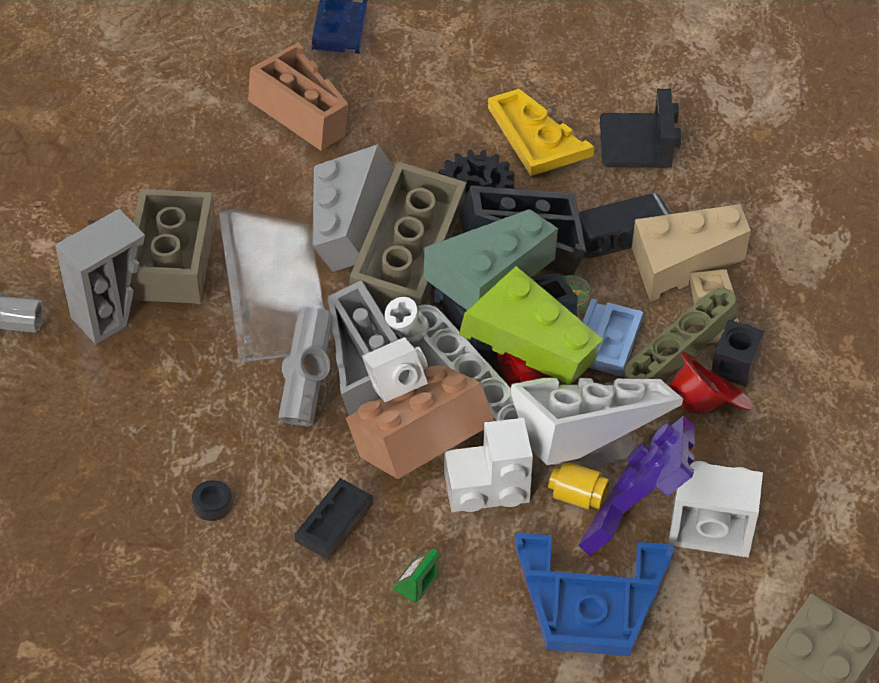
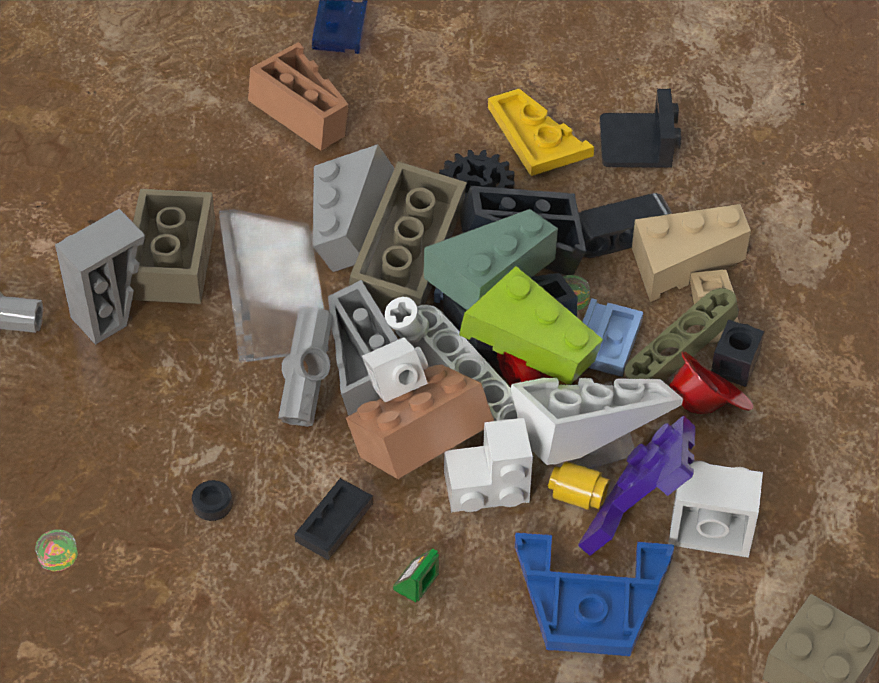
none -> clear tile [35,530,78,571]

